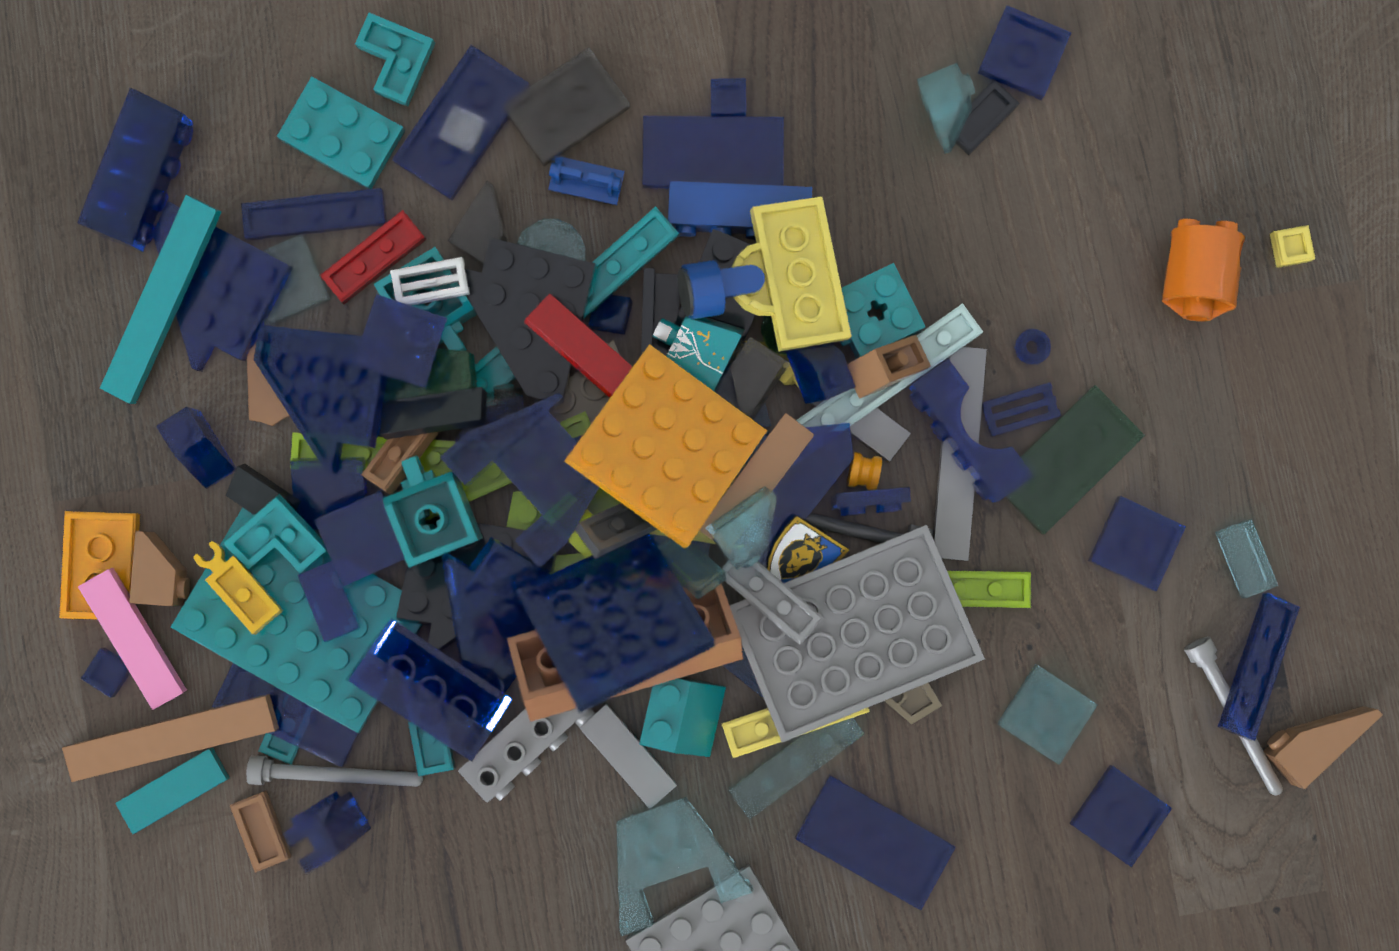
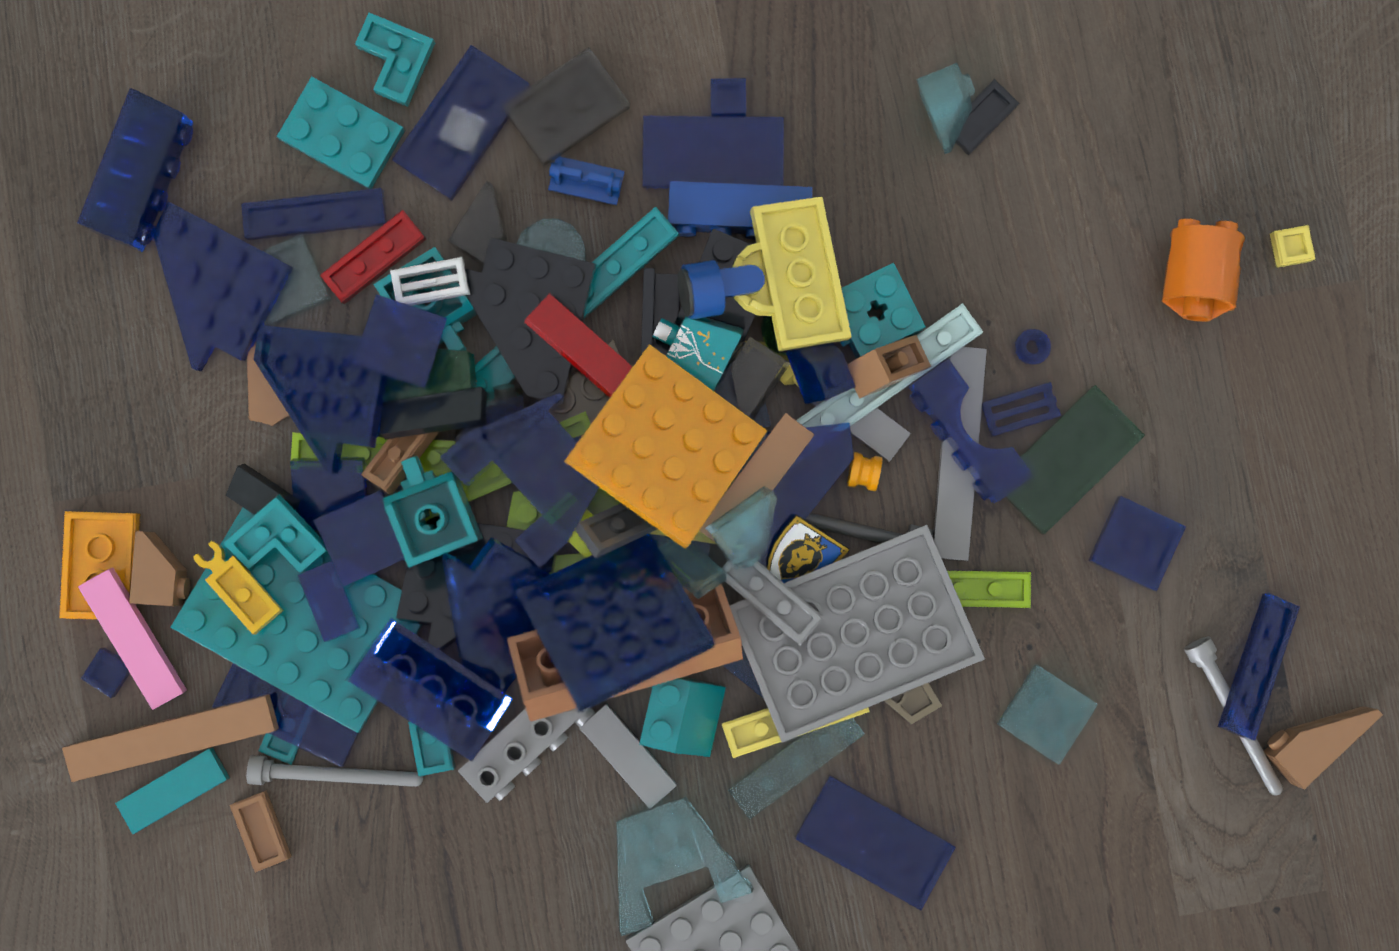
teal tile [100,195,222,404] -> none
clear blue slope [156,407,236,489] -> none
clear blue brick [283,791,371,874] -> none
clear blue tile [589,295,633,335] -> none
clear blue plate [830,487,911,516] -> none
clear blue plate [977,5,1071,100] -> none
clear blue tile [1070,765,1172,867] -> none
clear light blue tile [1215,519,1279,598] -> none

